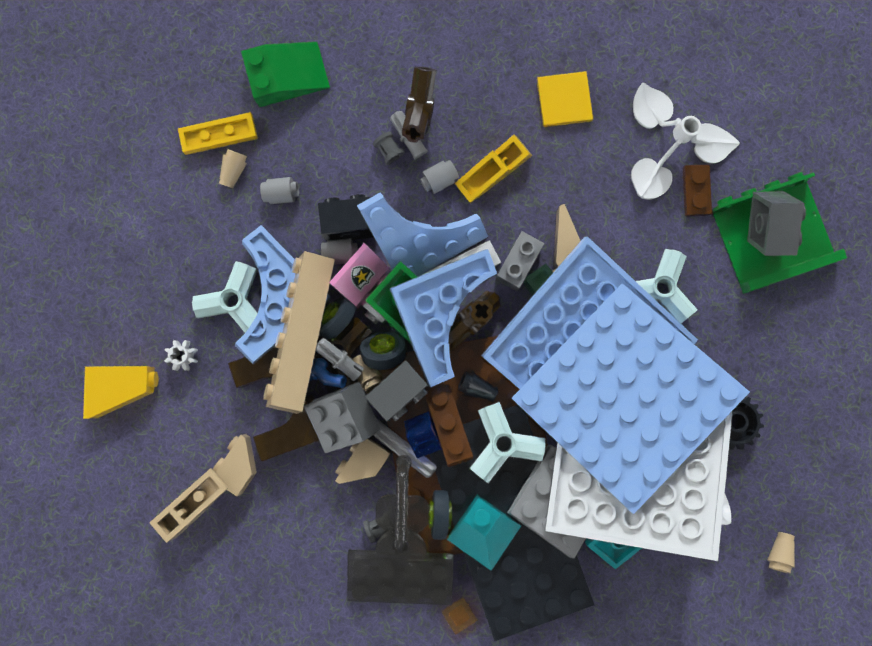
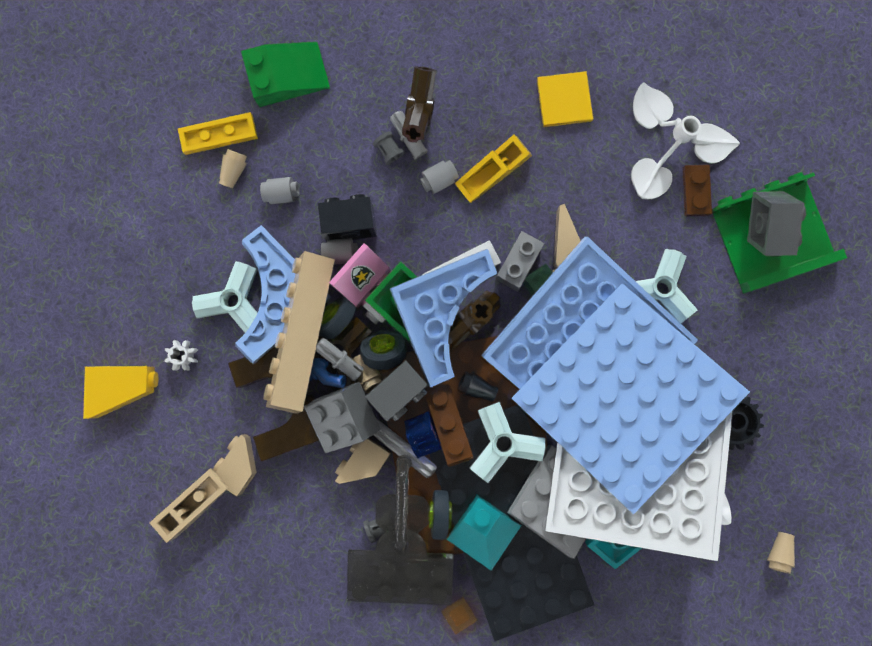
light blue plate [357,192,488,277] -> none

